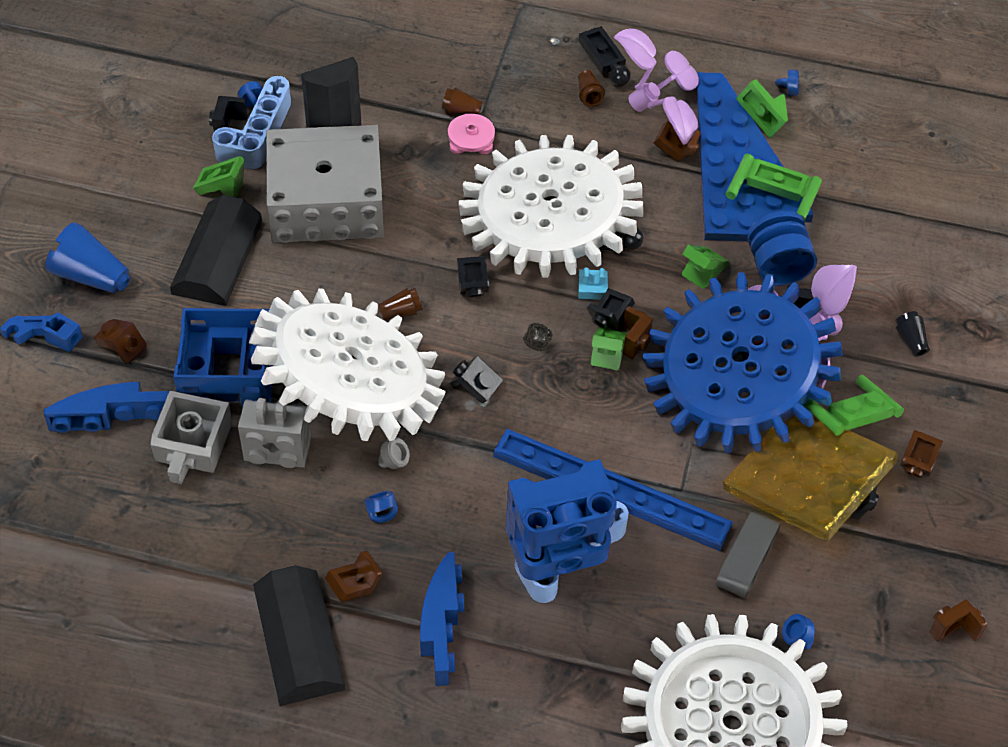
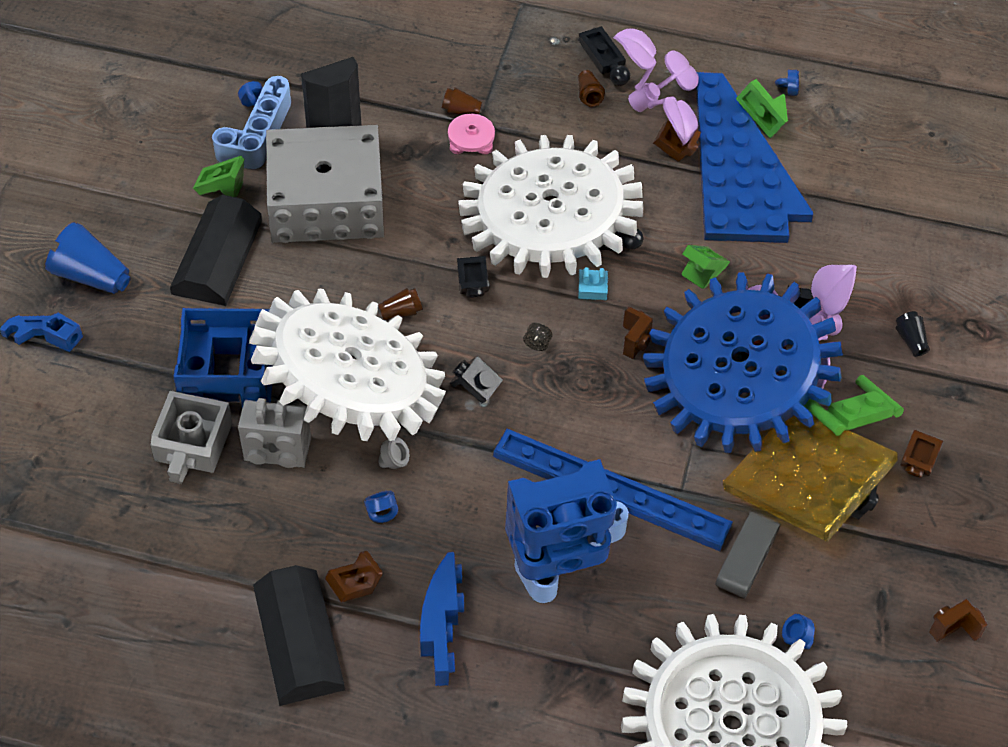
blue slope [44,382,169,433] -> none
reddish brown bracket [93,319,147,363] -> none
black bracket [209,96,247,132] -> none
black bracket [587,288,635,331] -> none
bright green slope [591,327,628,370] -> none
bright green plate [725,154,822,222] -> none
blue wheel [747,210,818,286] -> none

